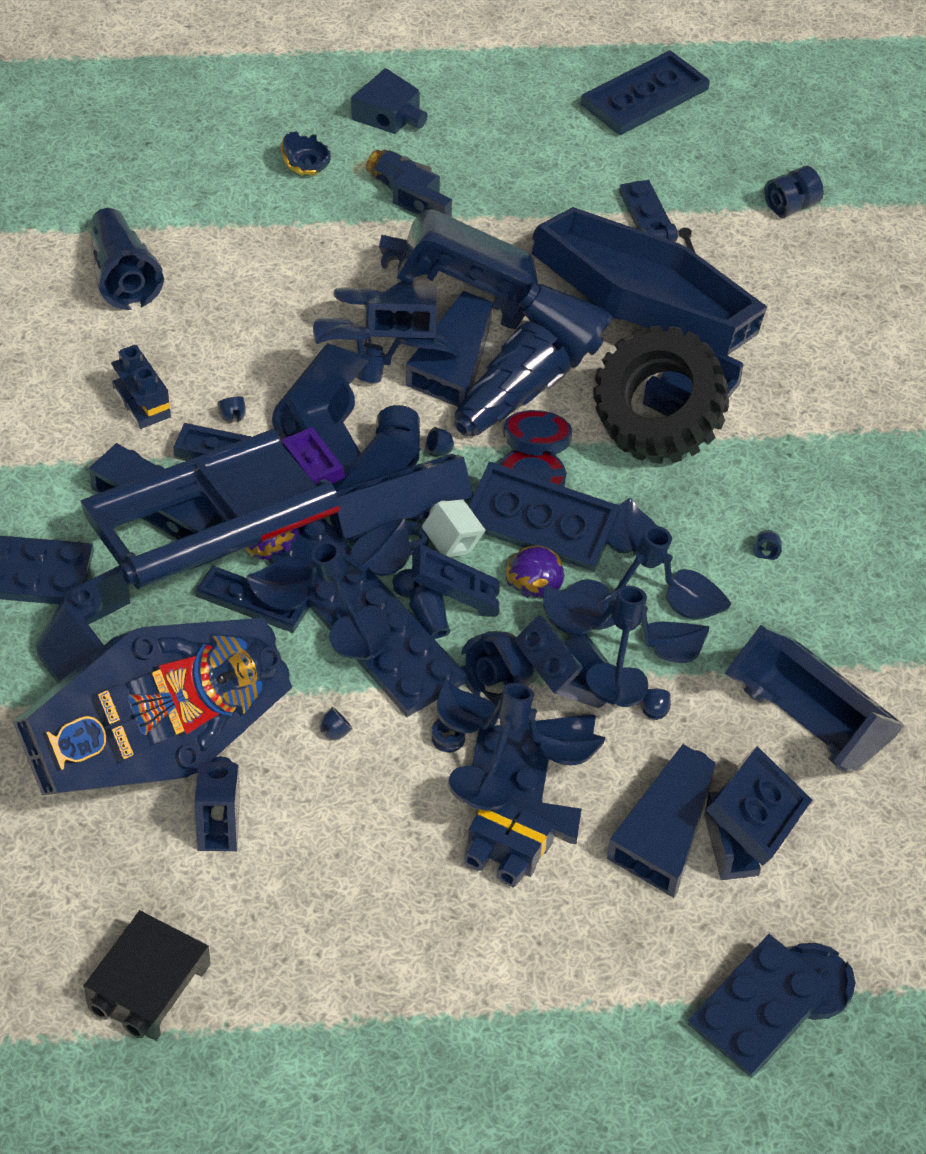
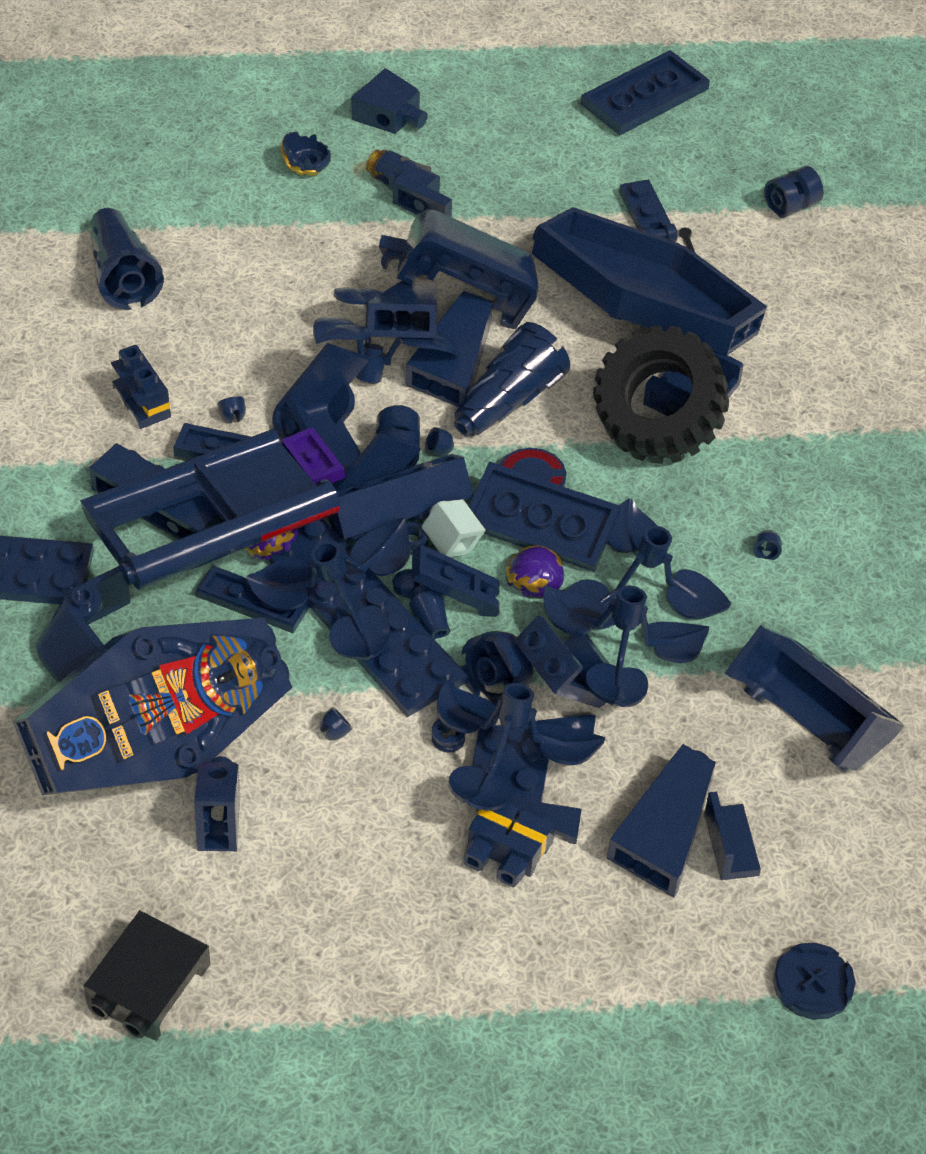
dark blue tile [503,410,572,456] -> none
dark blue cone [517,282,613,368] -> none
dark blue hinge [641,688,671,720] -> none
dark blue plate [688,934,833,1078] -> none
dark blue plate [705,746,812,866] -> none

